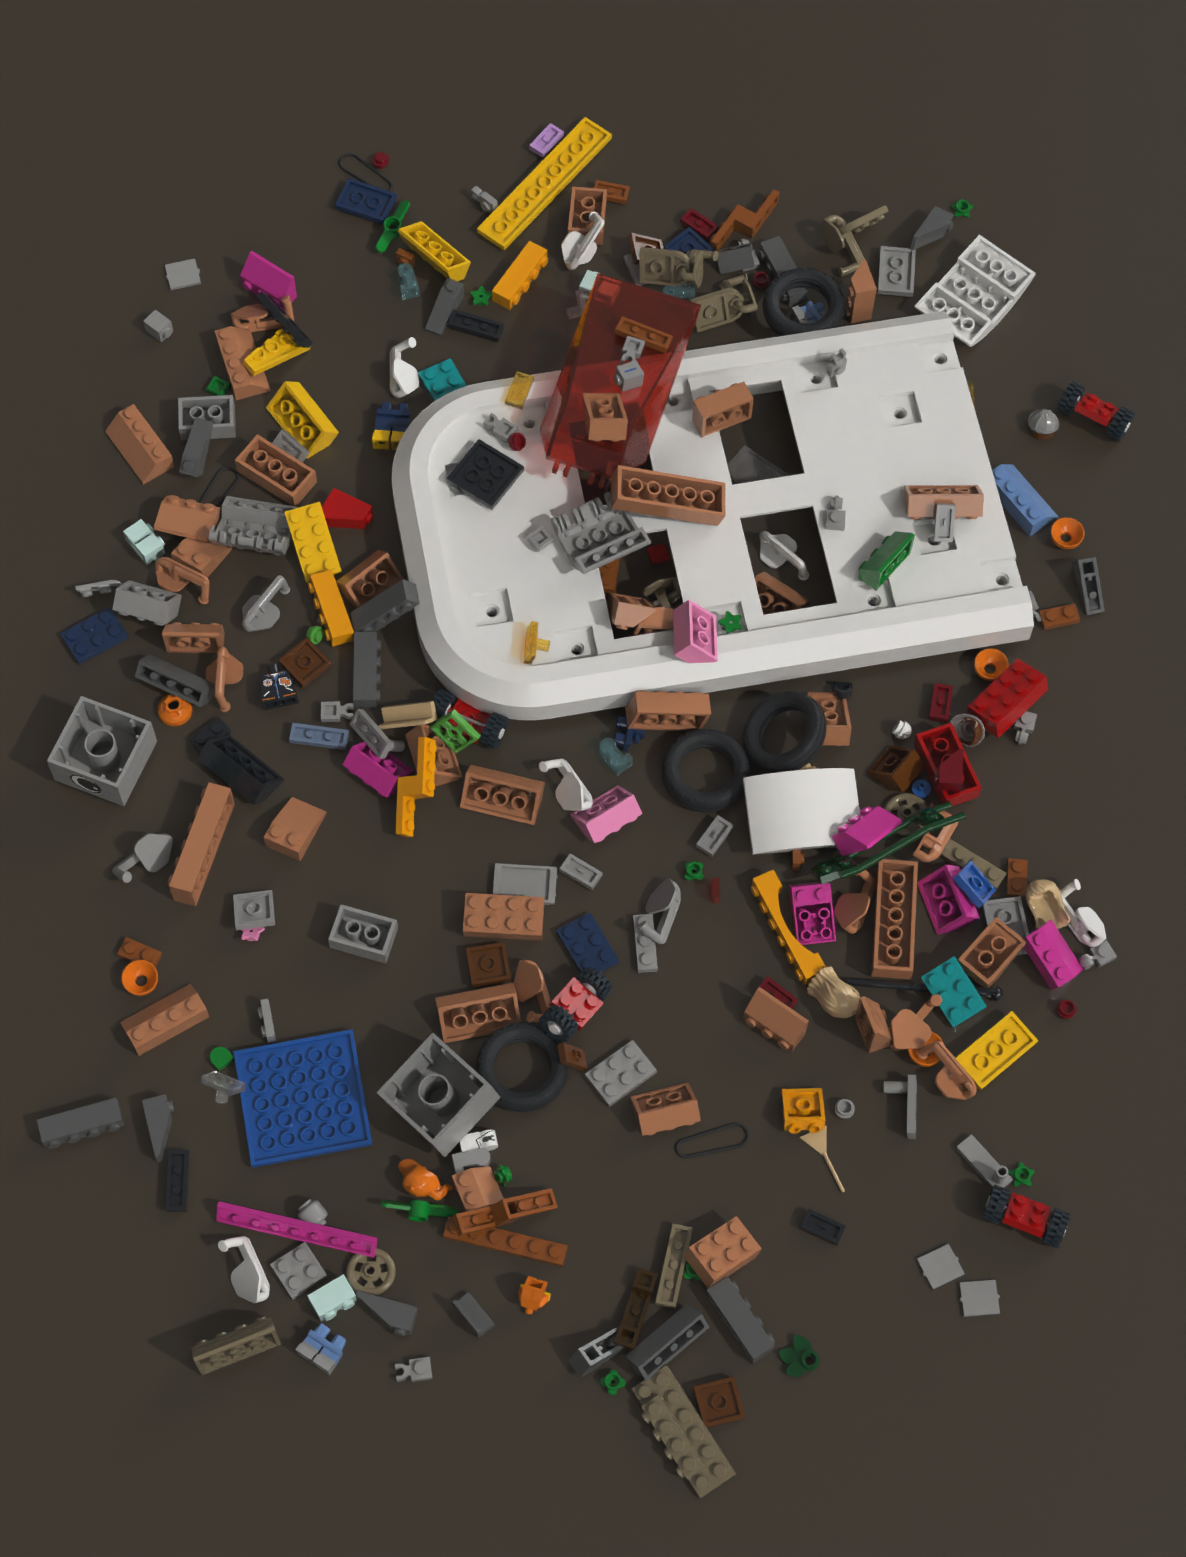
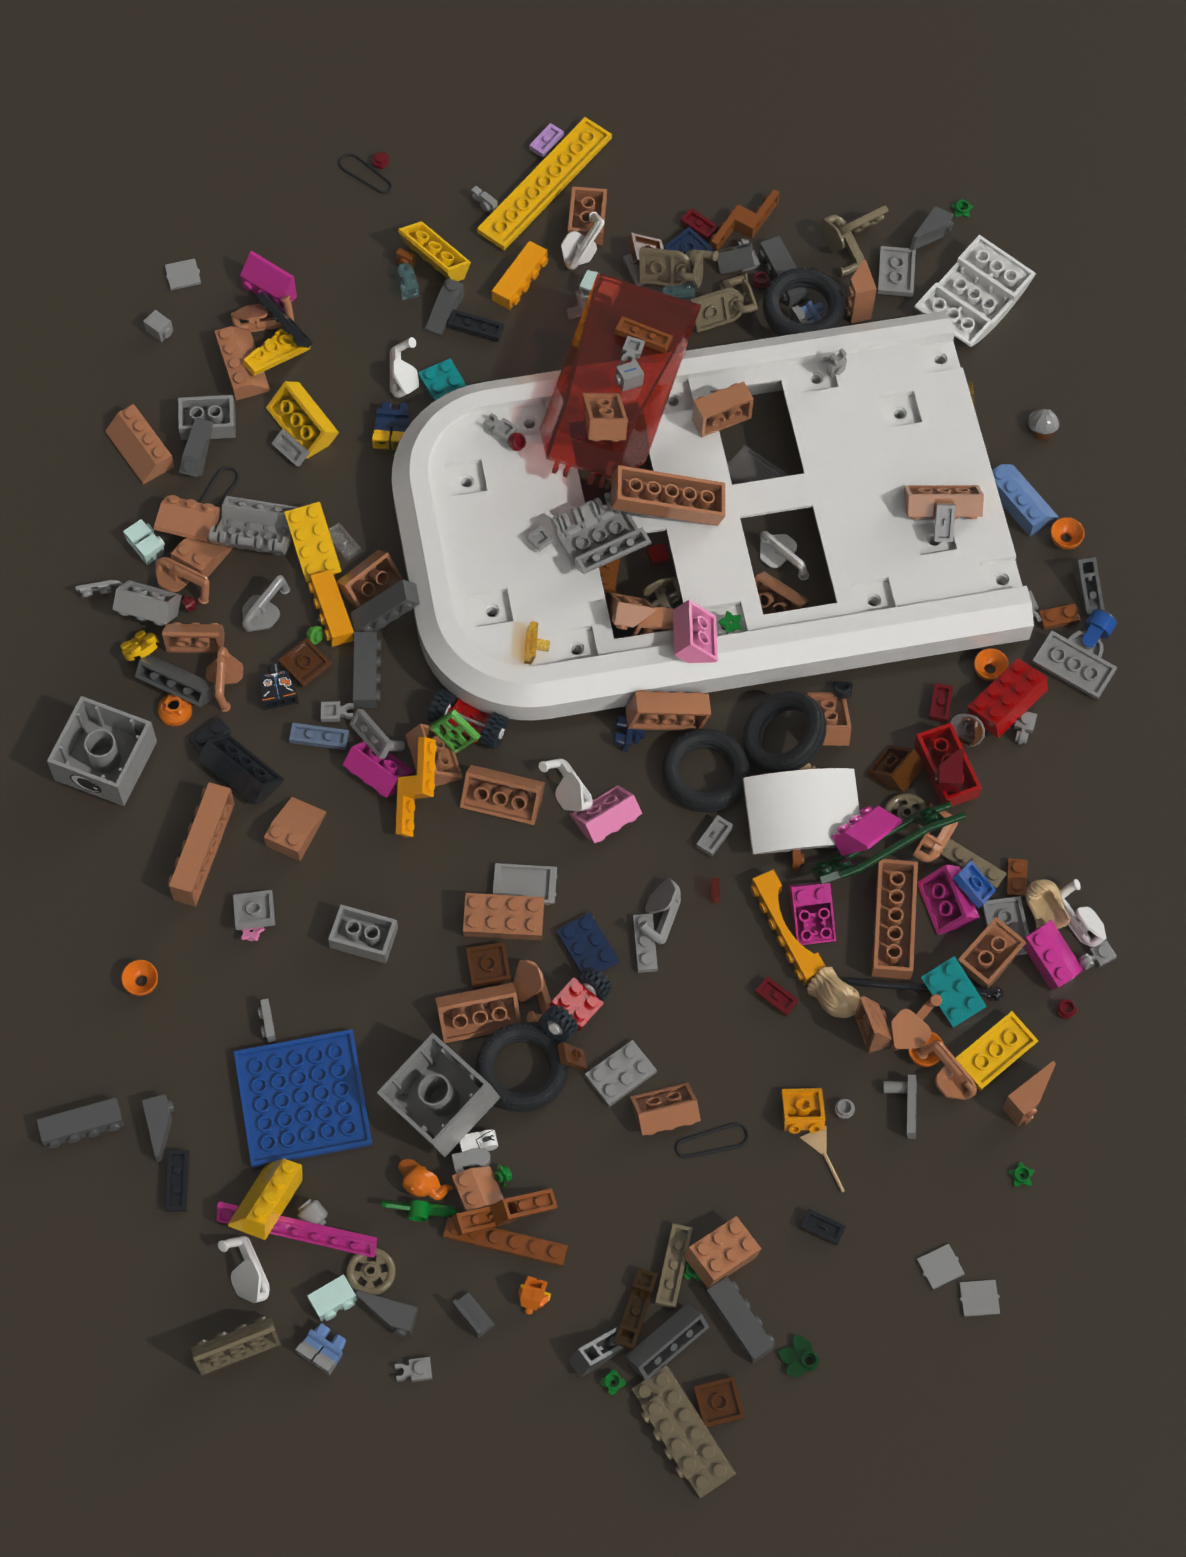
dark blue plate [60,607,129,665] -> none
light grey piece [112,833,173,883] -> none
dark orange plate [117,937,162,968] -> none
nougat slope [120,984,209,1056] -> none
clear tile [201,1071,246,1103] -> none
green tile [205,376,231,396] -> none
green tile [210,1047,235,1072] -> none
nougat brick [235,434,317,507] -> none
light grey plate [270,1242,328,1300] -> none
red slope [322,488,374,529] -> none
dark blue plate [335,178,397,225] -> none
green piece [375,200,410,253] -> none
tan panel [378,701,437,729] -> none
black plate [446,439,524,510] -> none
green plate [470,286,492,306] -> none
clear yellow tile [505,371,534,409] -> none
light grey plate [559,854,603,890] -> none
dark orange plate [594,180,630,205] -> none
clear light blue leg [599,738,633,776] -> none
green plate [684,862,704,881] -> none
nougat slope [743,987,809,1052] -> none
light grey plate [826,495,846,531] -> none
nougat piece [834,864,876,934] -> none
green slope [858,531,915,591] -> none
white plate [892,720,912,739] -> none
blue tile [911,780,931,800] -> none
light grey piece [956,1134,1013,1189] -> none
plate [982,1184,1071,1249] -> none
plate [1057,381,1135,442] -> none
none -> yellow plate [120,630,159,661]
none -> dark red plate [181,595,198,612]
none -> yellow slope [228,1158,302,1240]
none -> clear plate [329,523,362,561]
none -> nougat slope [1002,1061,1056,1126]
none -> light grey plate [1032,609,1117,700]

